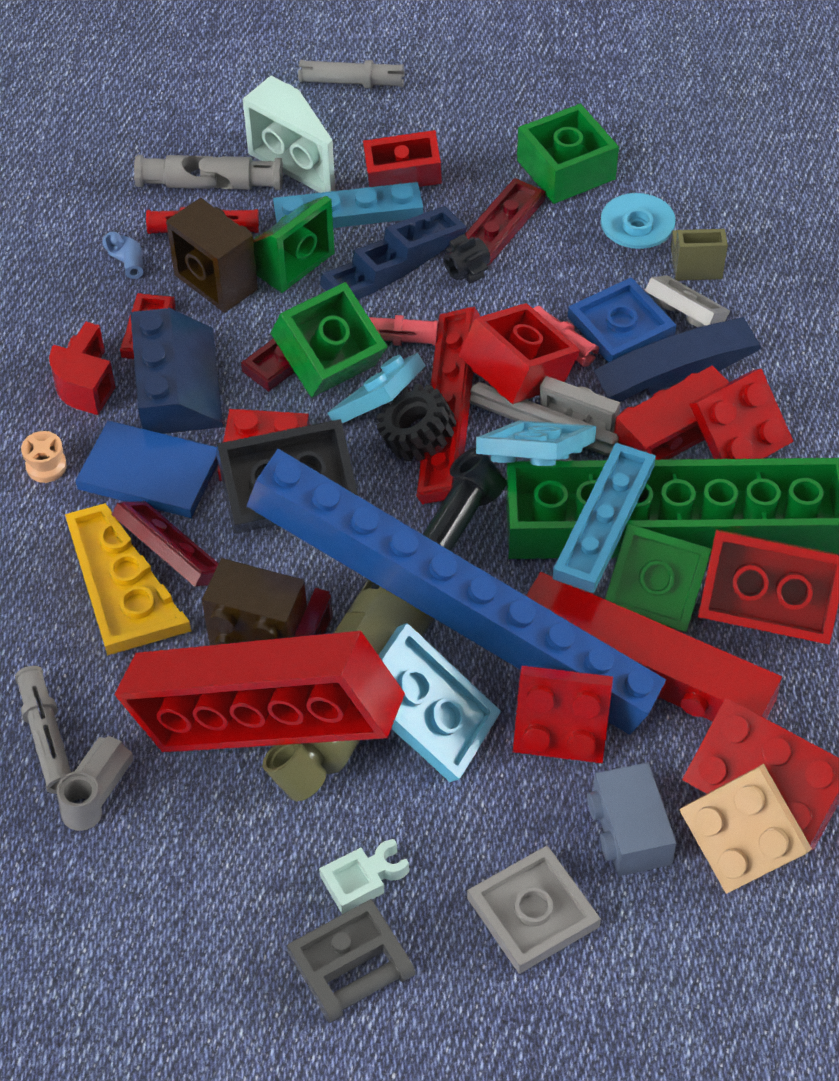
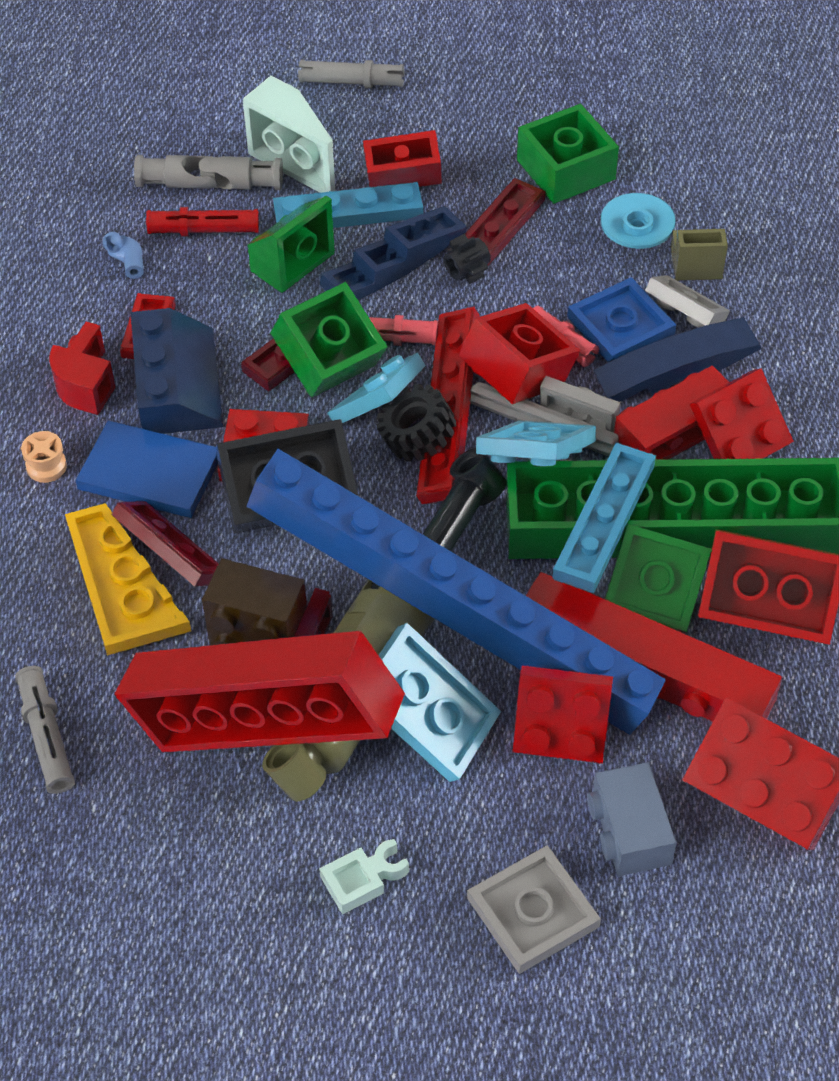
light grey piece [57,735,133,831] -> none
dark brown brick [166,197,258,313] -> none
dark grey plate [287,899,415,1023] -> none
tan plate [679,764,812,894] -> none

